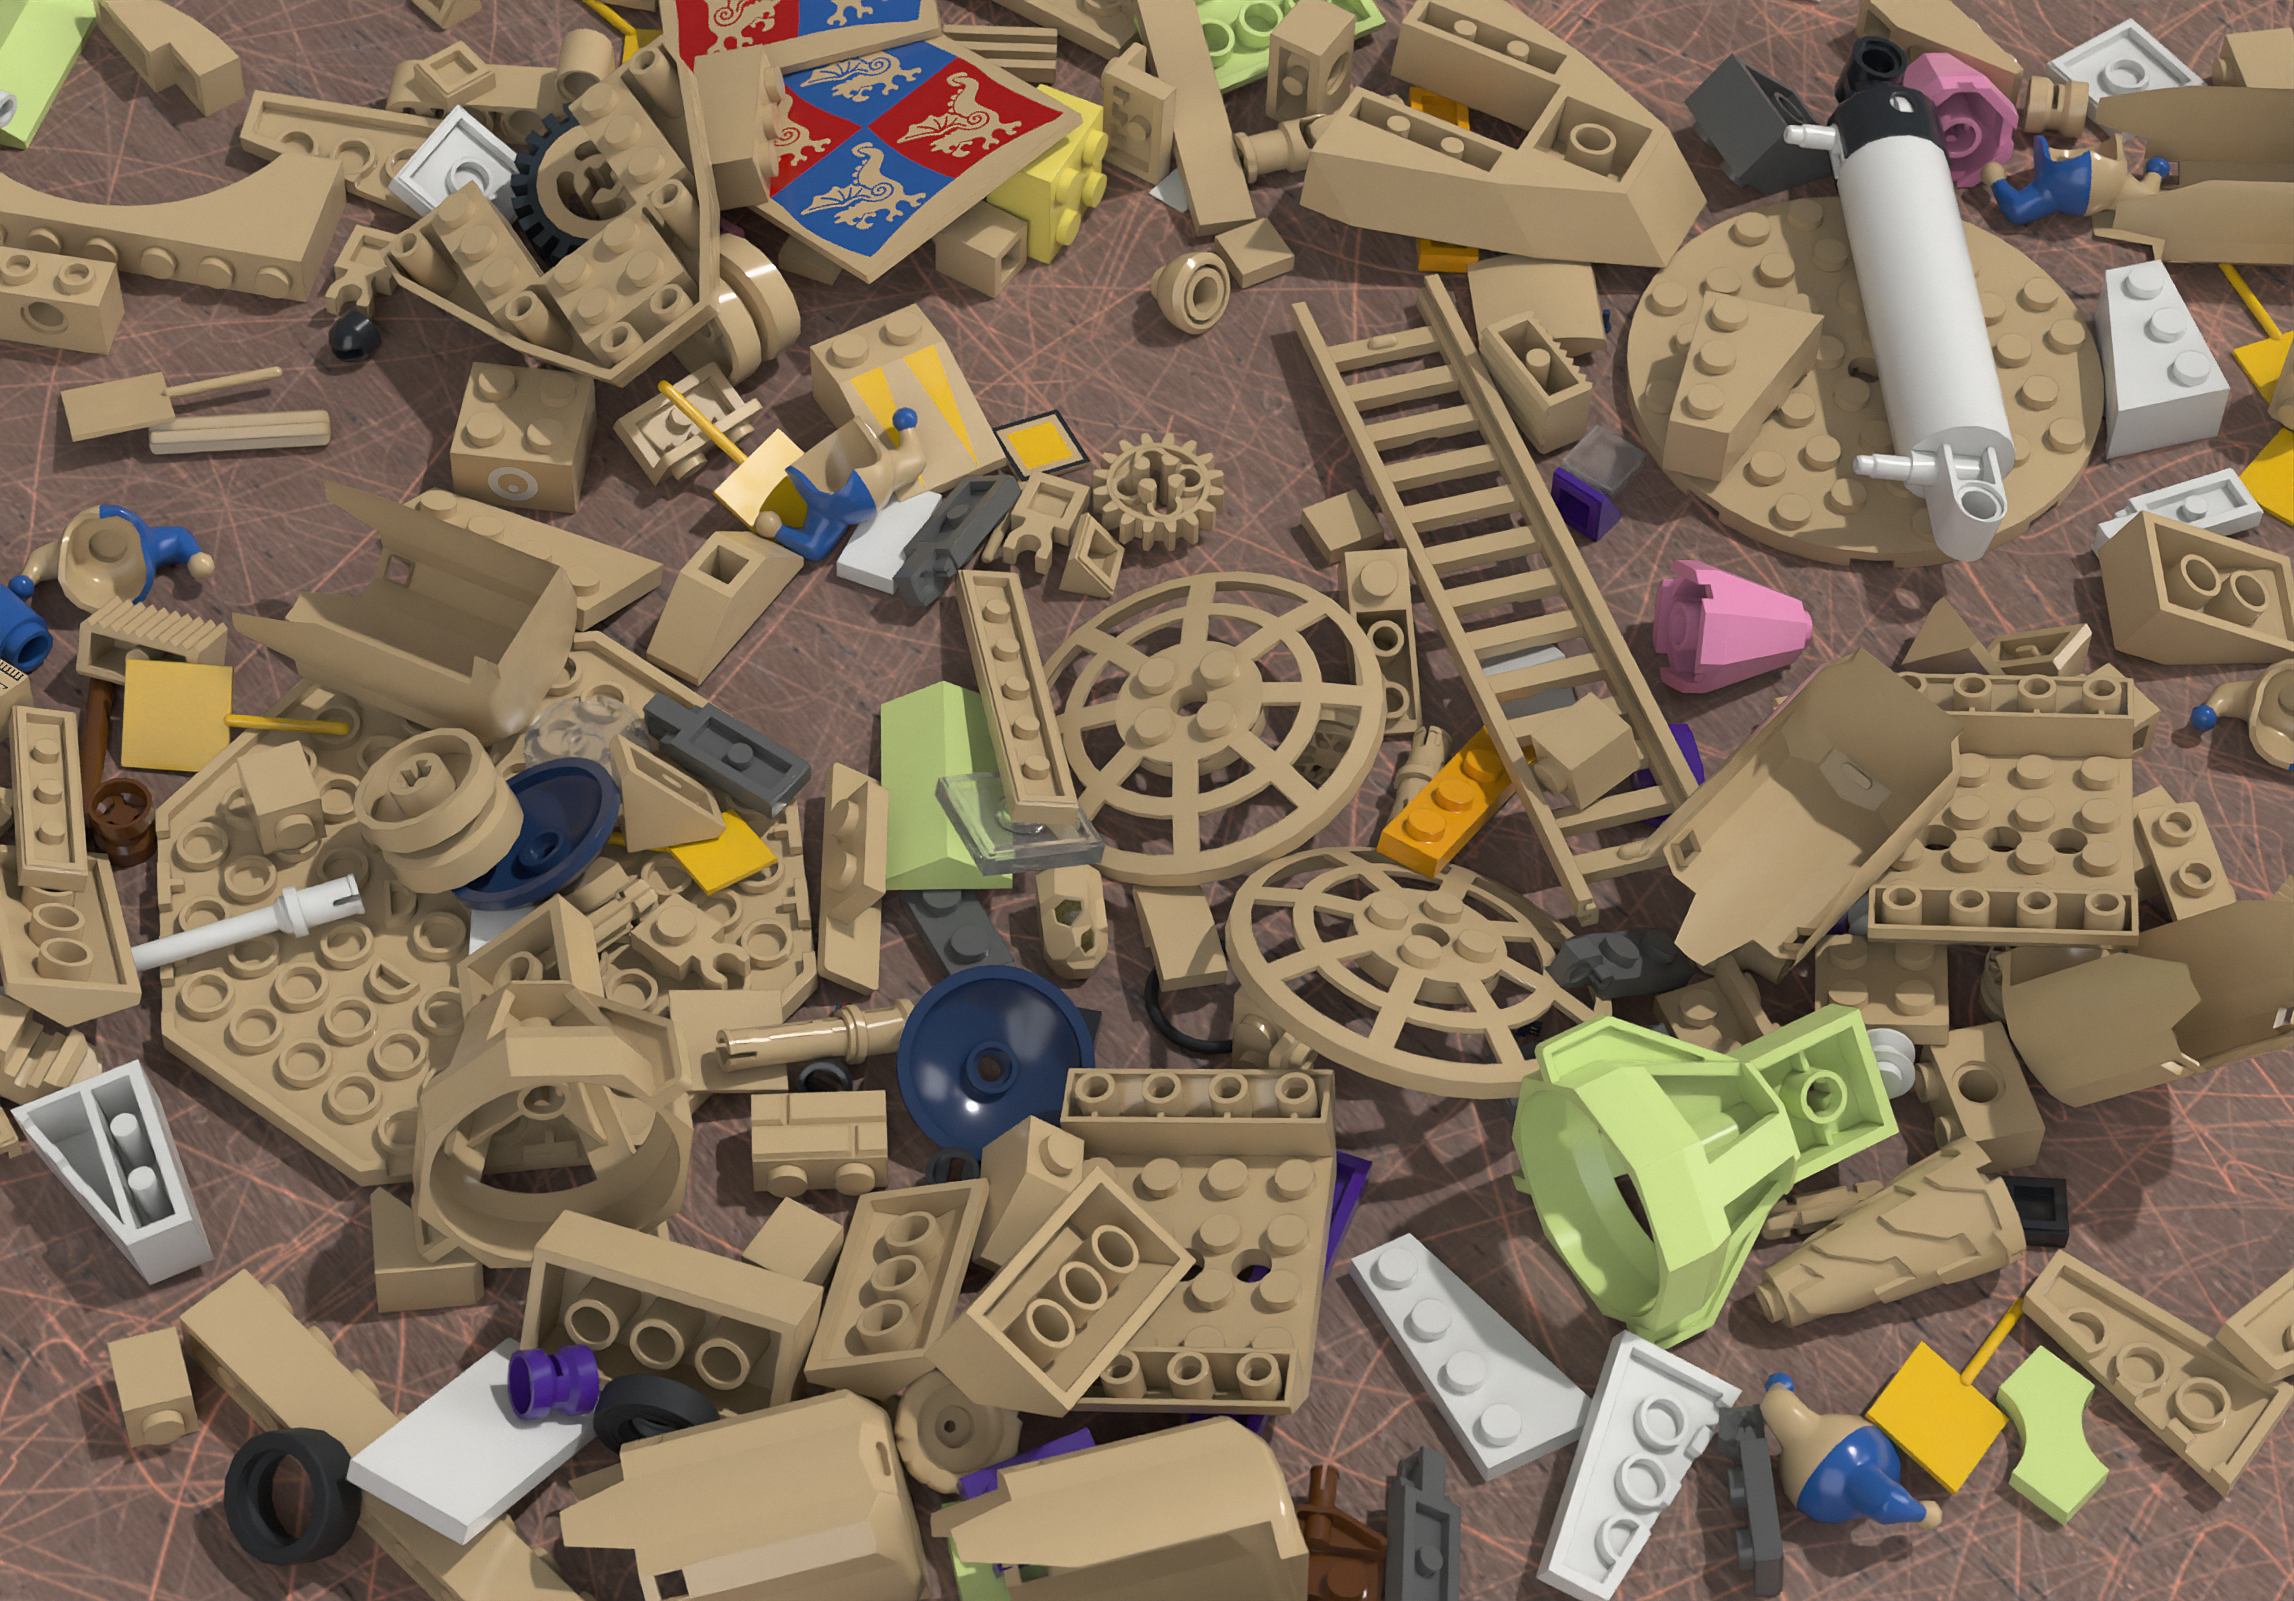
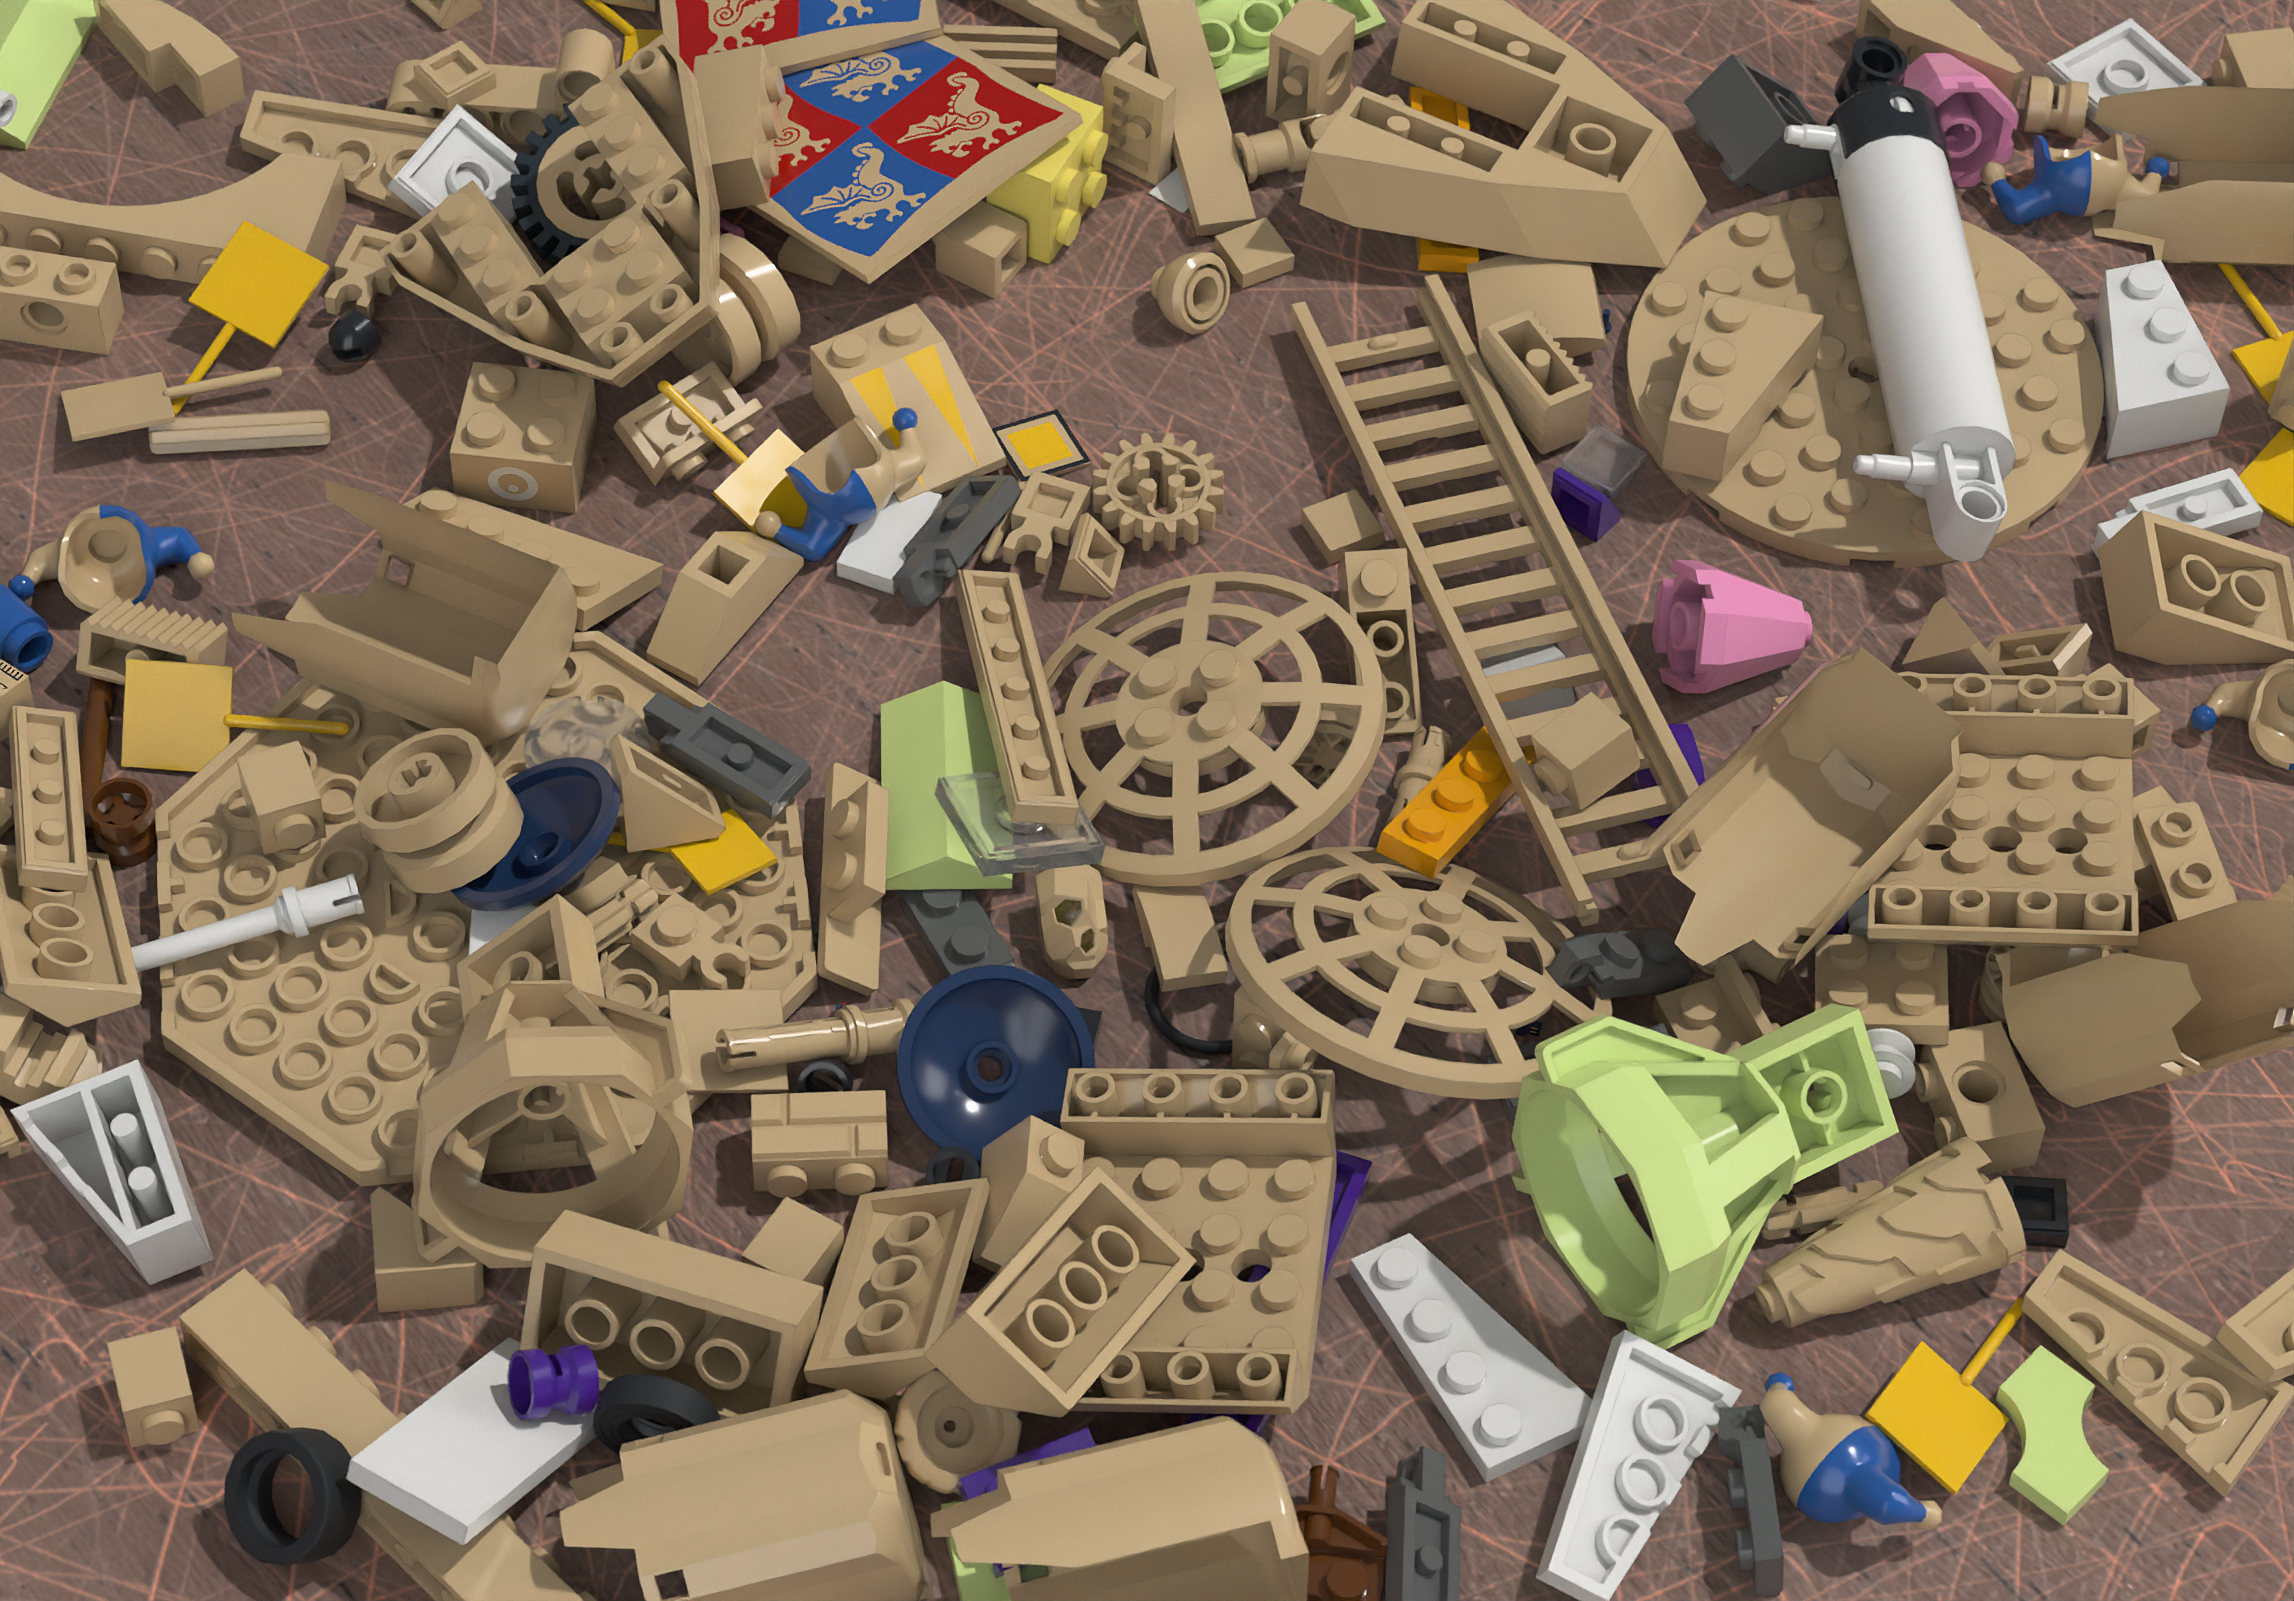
none -> yellow piece [171,220,330,417]

